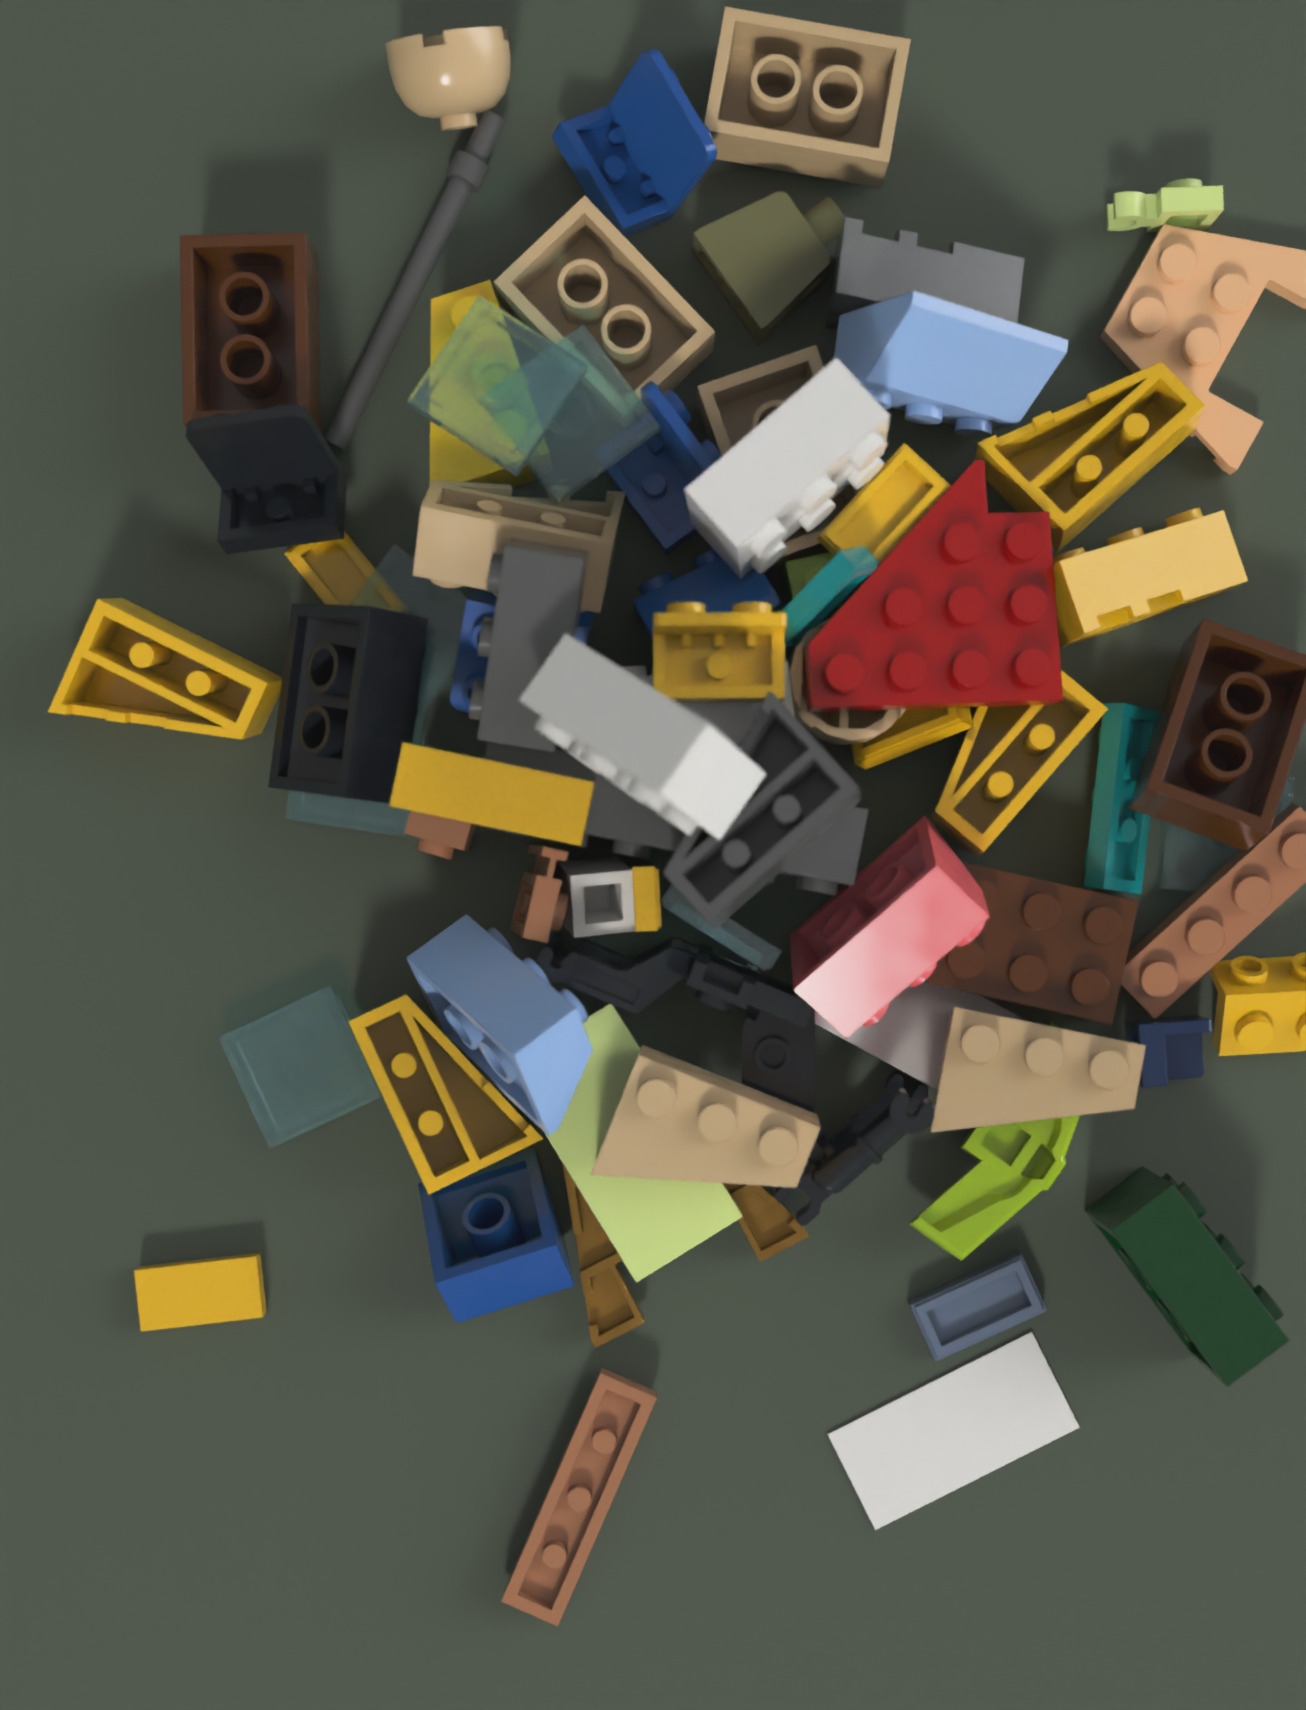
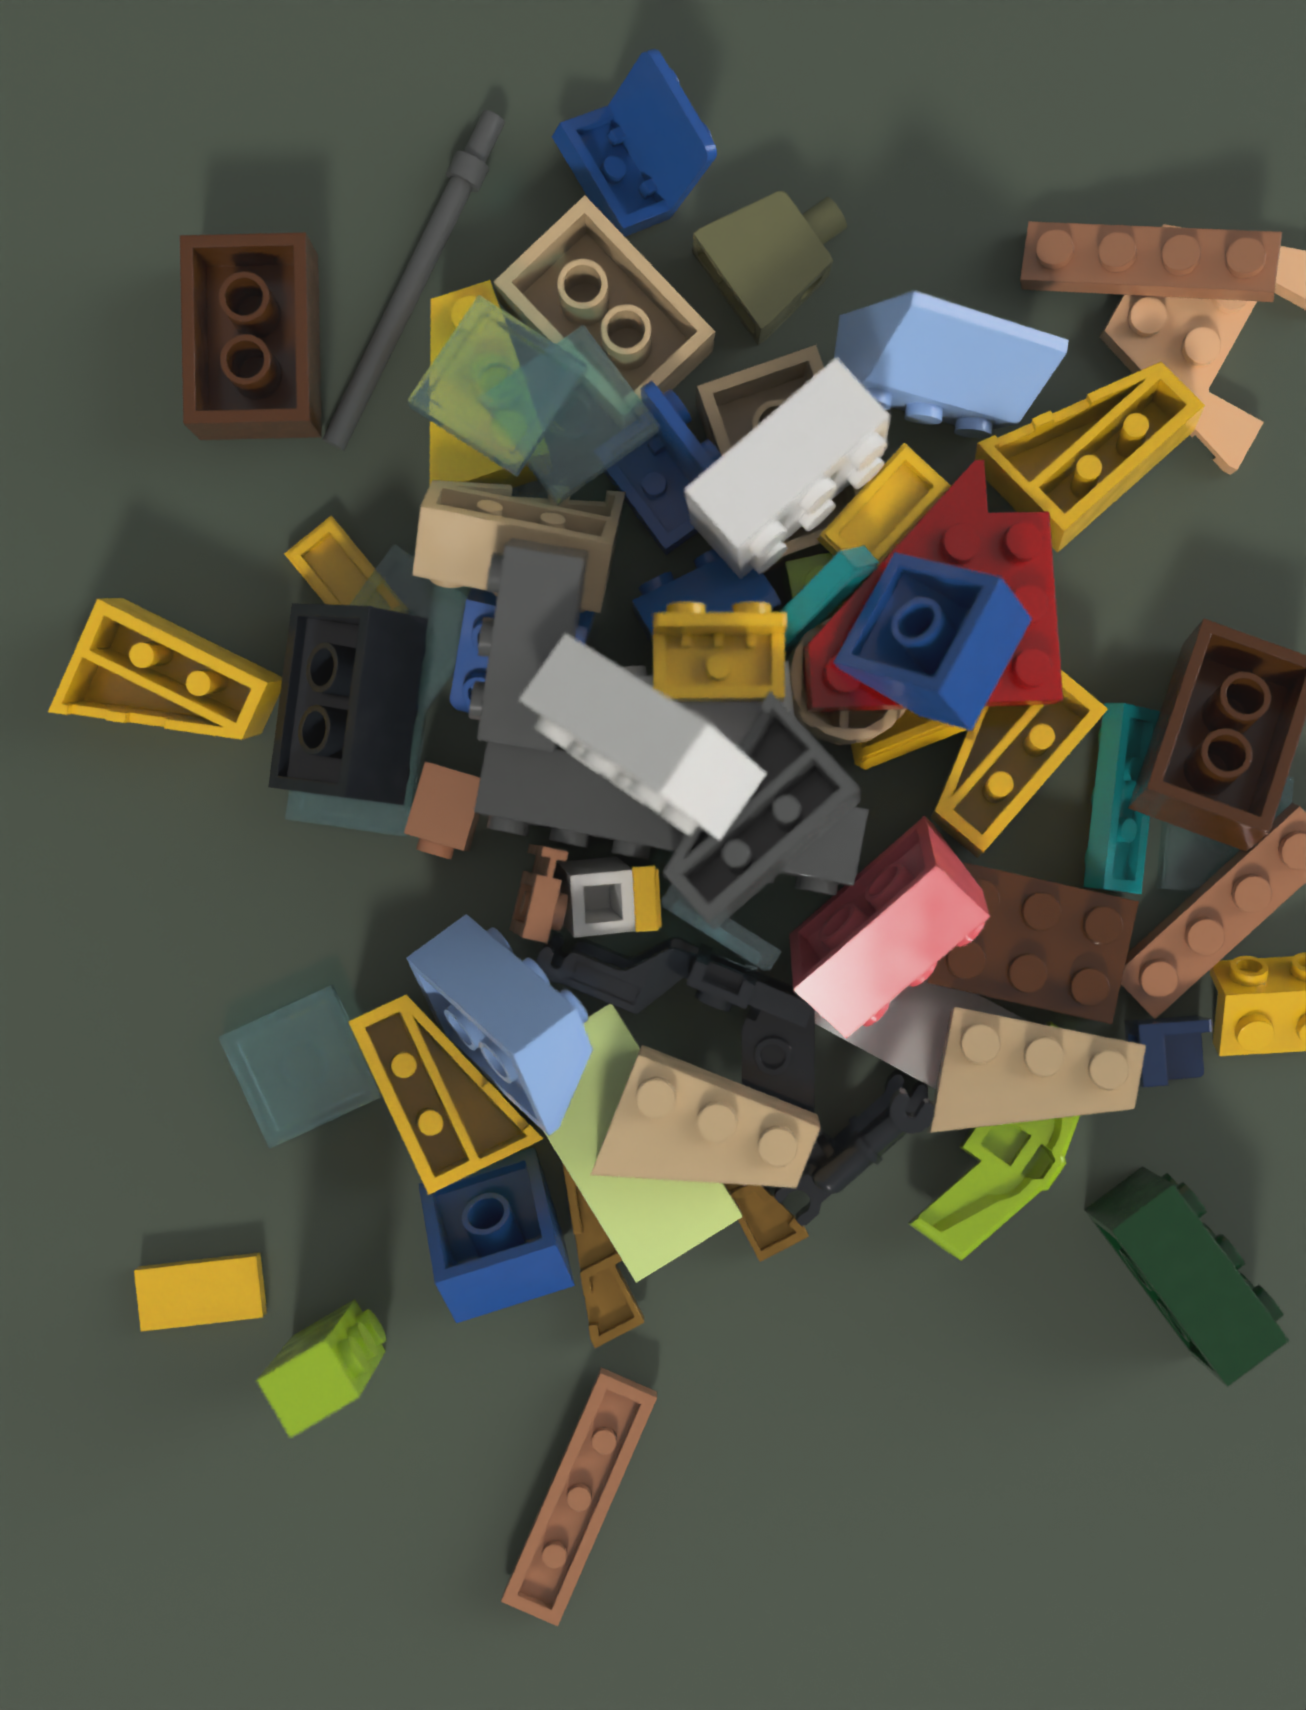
black bracket [186,405,347,554] -> none
tan cylinder [385,26,510,131] -> none
yellow tile [389,742,595,846] -> none
tan brick [704,6,911,188] -> none
dark grey wedge [825,216,1025,329] -> none
white sticker [828,1332,1080,1530] -> none
sand blue tile [907,1251,1047,1362] -> none
yellow wedge [1053,507,1248,648] -> none
yellowish green plate [1106,178,1224,232] -> none
none -> lime brick [256,1299,386,1438]
none -> blue slope [834,552,1032,731]
none -> nougat plate [1020,221,1282,302]

